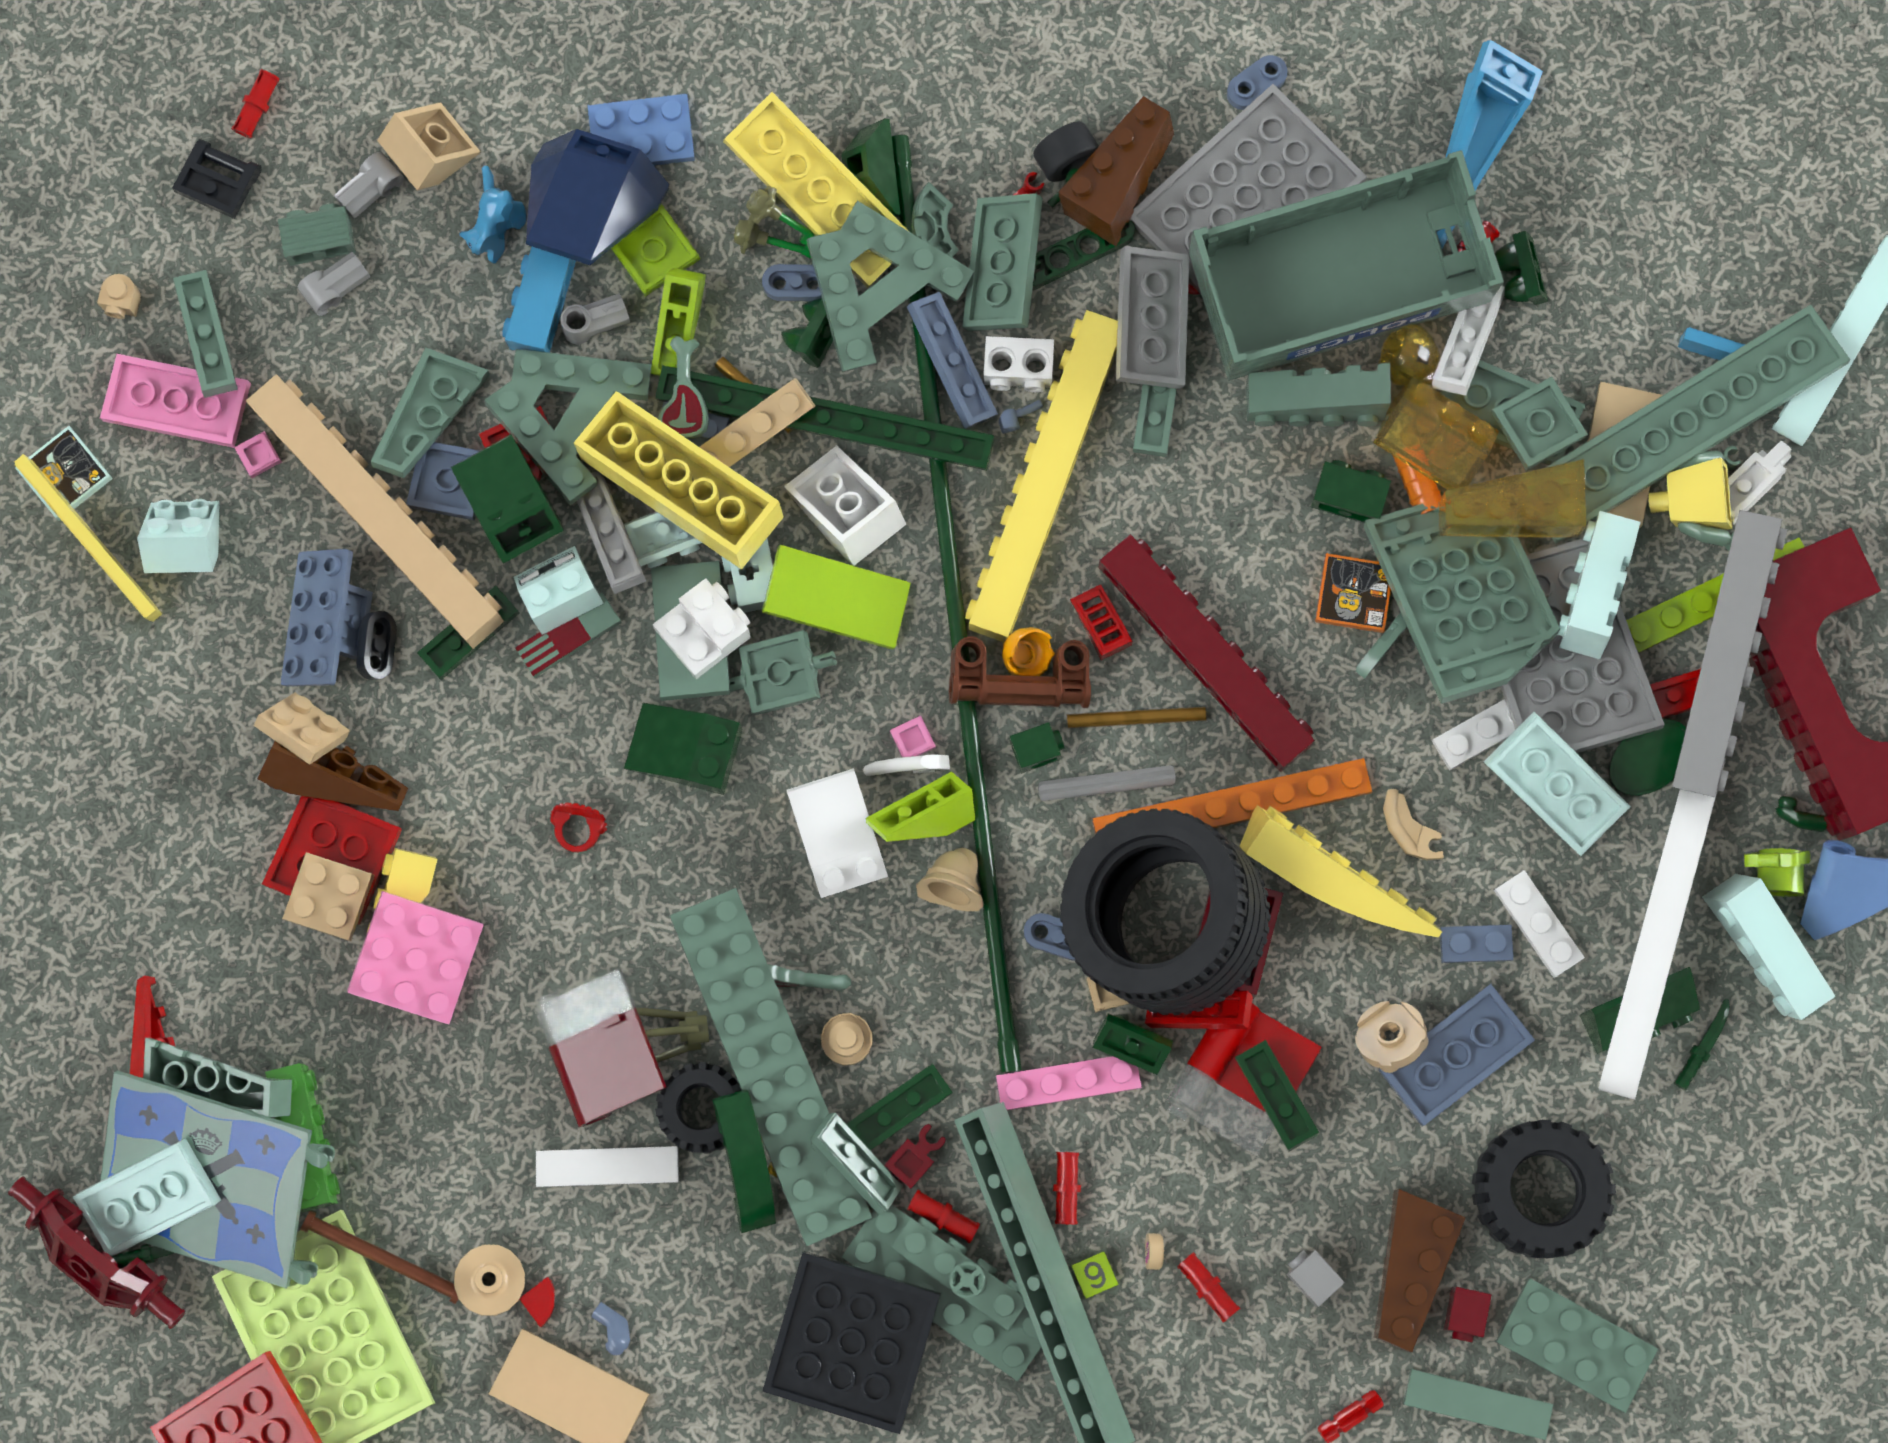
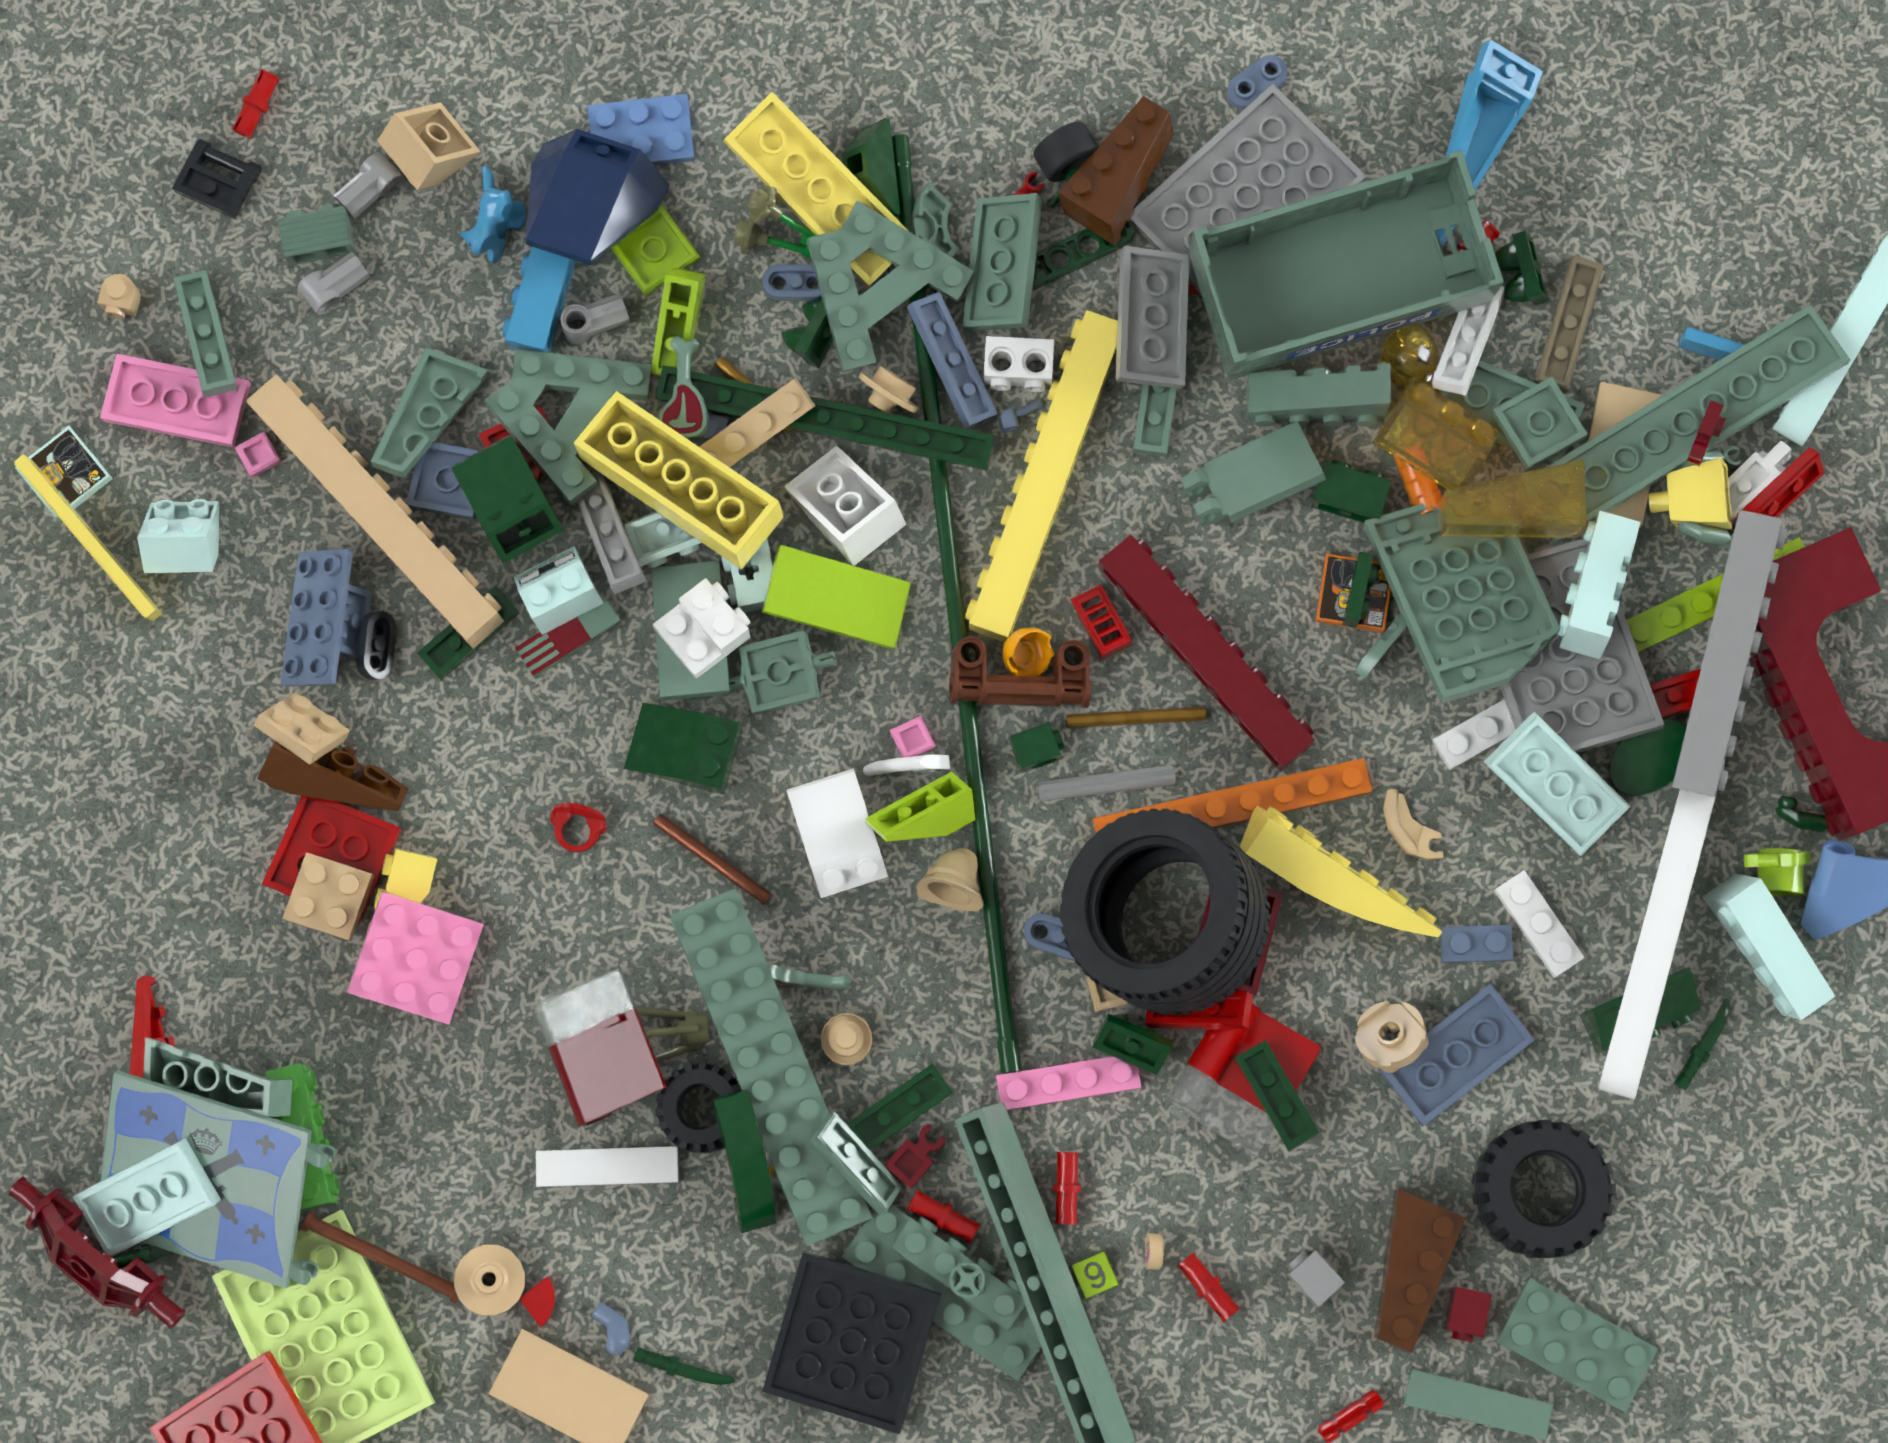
none -> dark green piece [633,1347,735,1385]
none -> copper bar [653,814,773,906]
none -> tan piece [858,365,919,413]
none -> sand green tile [1181,421,1326,527]
none -> dark green plate [1342,552,1377,628]
none -> dark tan tile [1534,255,1604,392]
none -> dark red plate [1686,400,1726,466]
none -> red tile [1736,447,1824,518]

